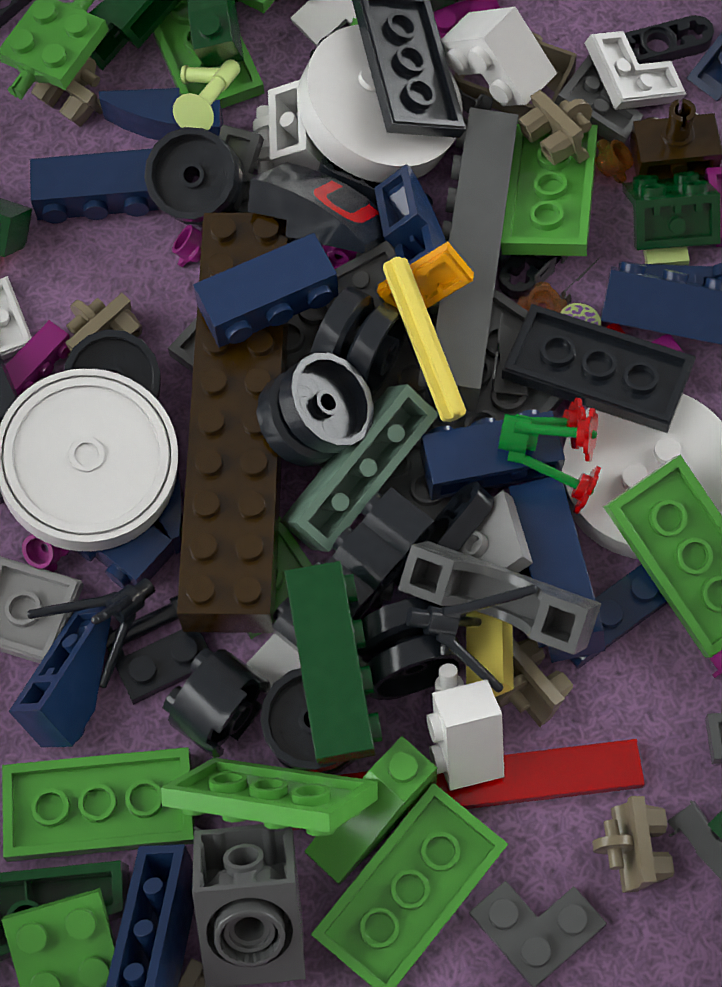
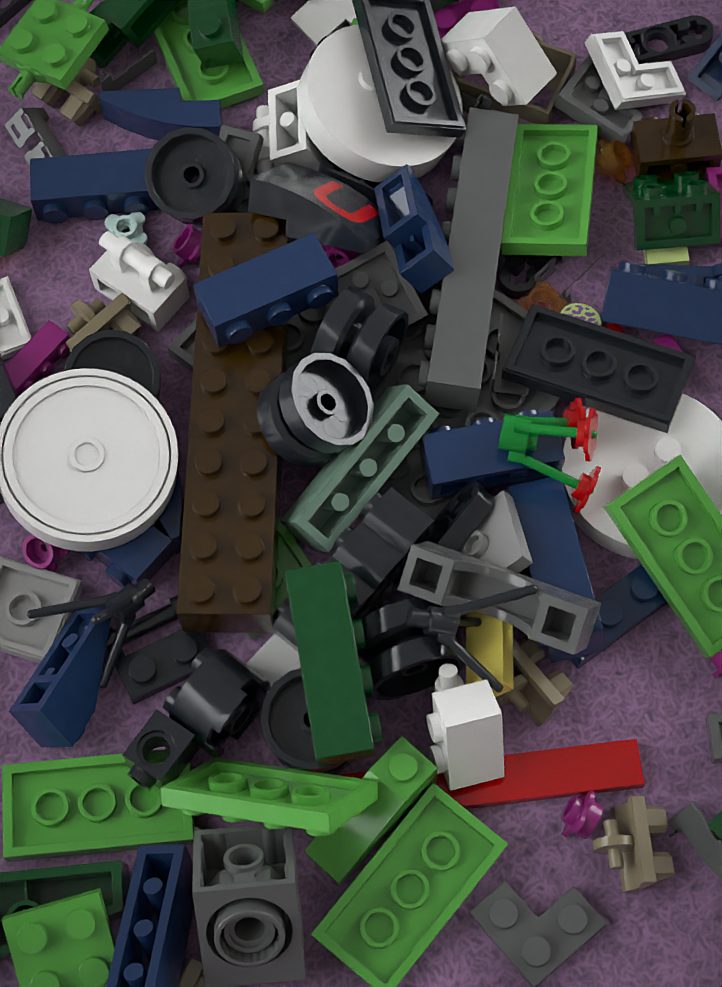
yellowish green piece [173,59,240,131] -> none
light orange plate [377,241,474,309] -> none
light yellow axle [383,256,466,422] -> none
dark tan hips [518,89,592,166] -> none
none -> dark grey piece [5,107,67,166]
none -> white brick [89,231,190,332]
none -> dark grey piece [99,49,157,91]
none -> light aqua plate [105,212,148,244]
none -> black brick [122,709,200,791]
none -> magenta plate [561,790,603,839]

